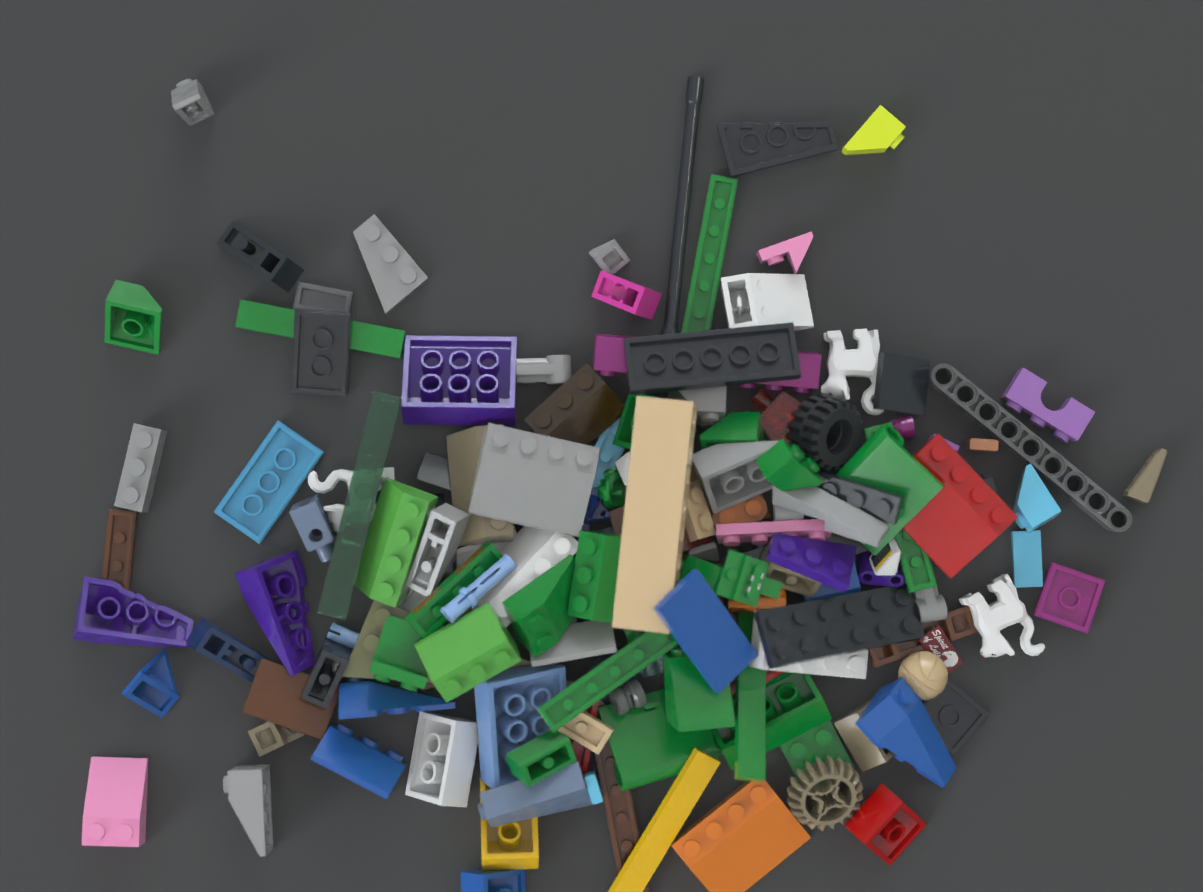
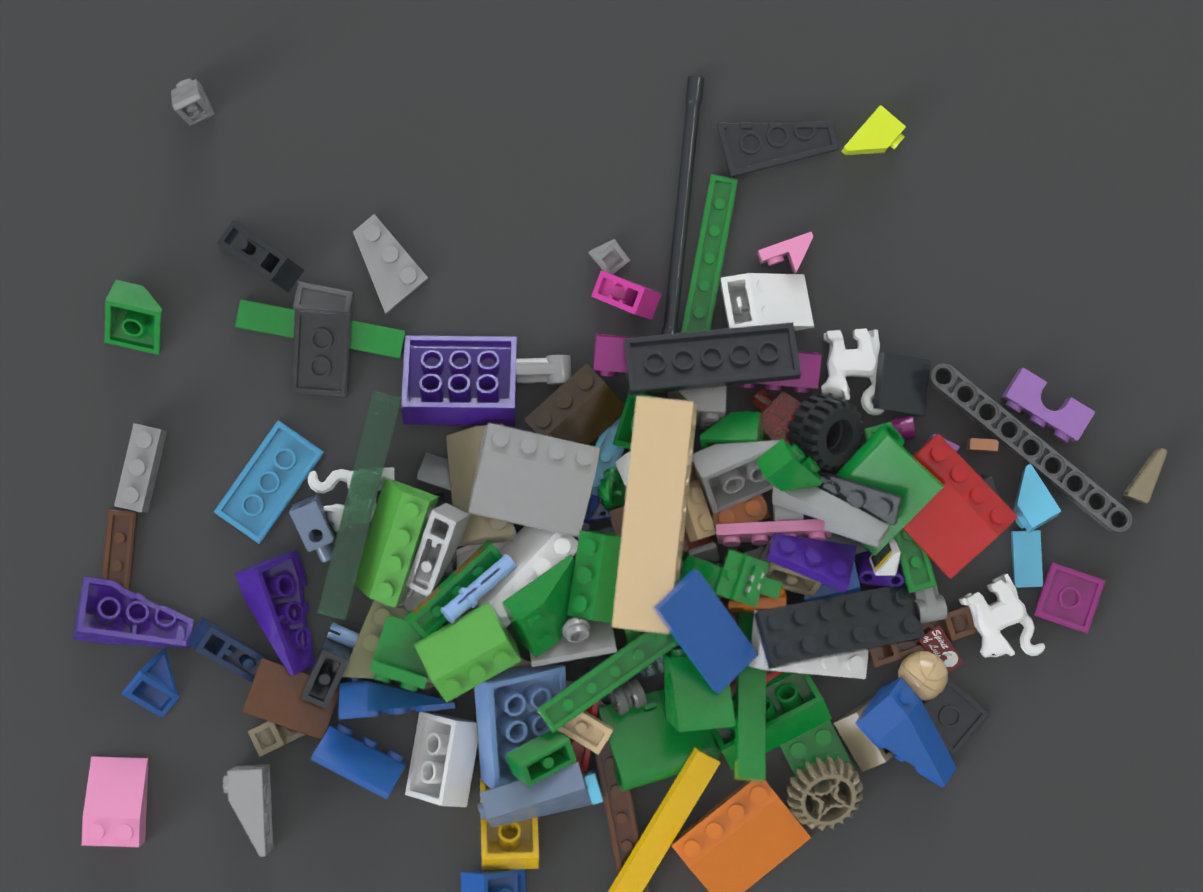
red slope [844,783,927,866] -> none
none -> light grey plate [562,618,590,643]

